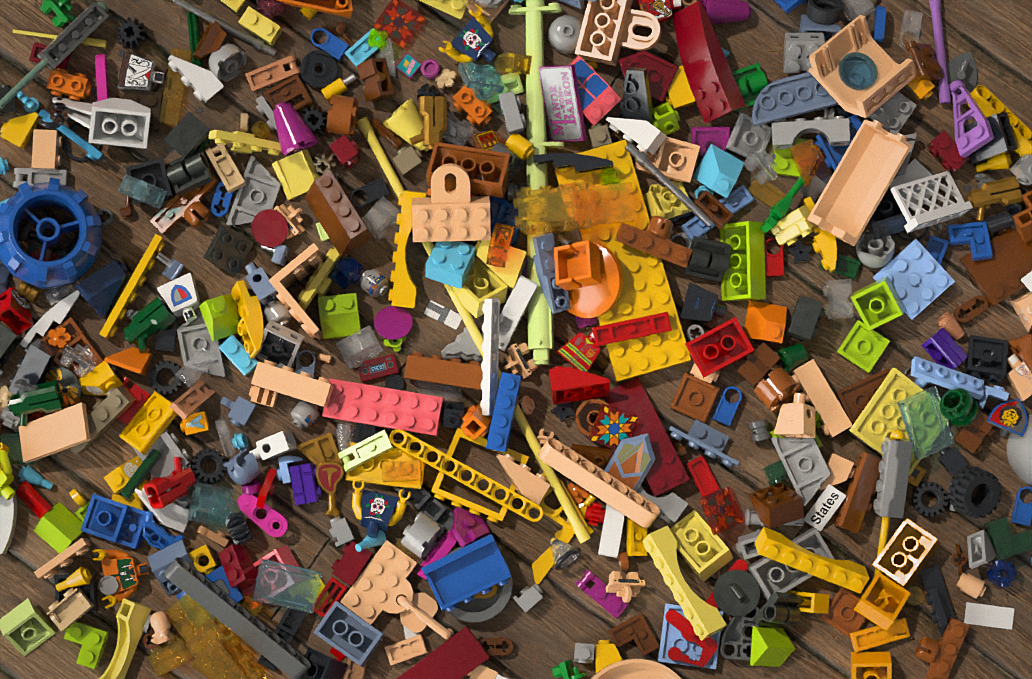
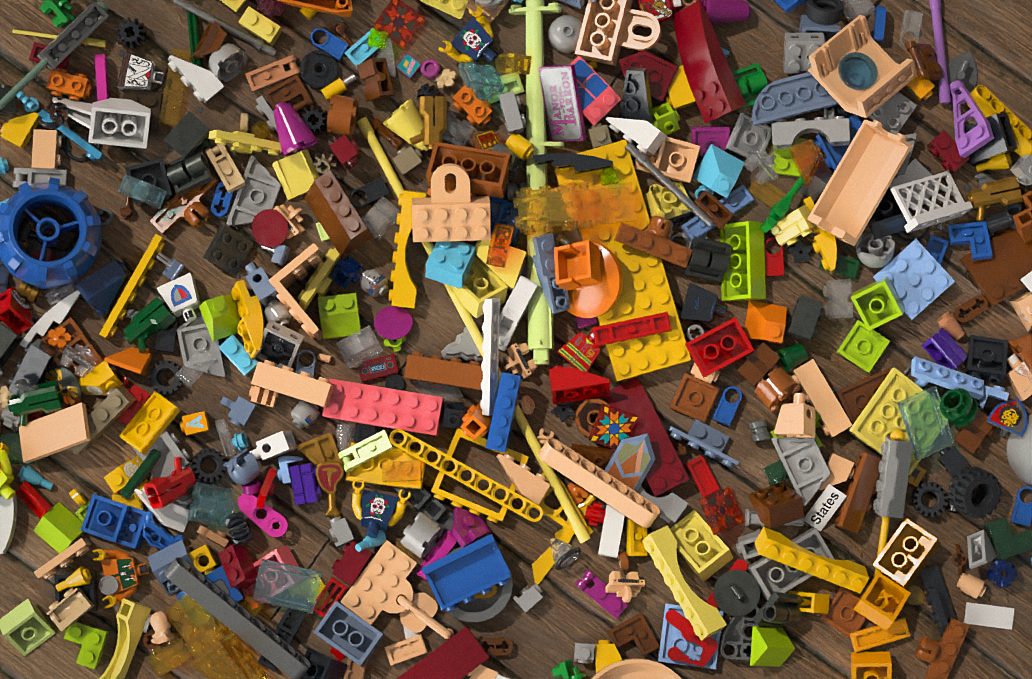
nougat plate [170,379,215,420] -> none
clear sticker [424,300,462,329] -> none

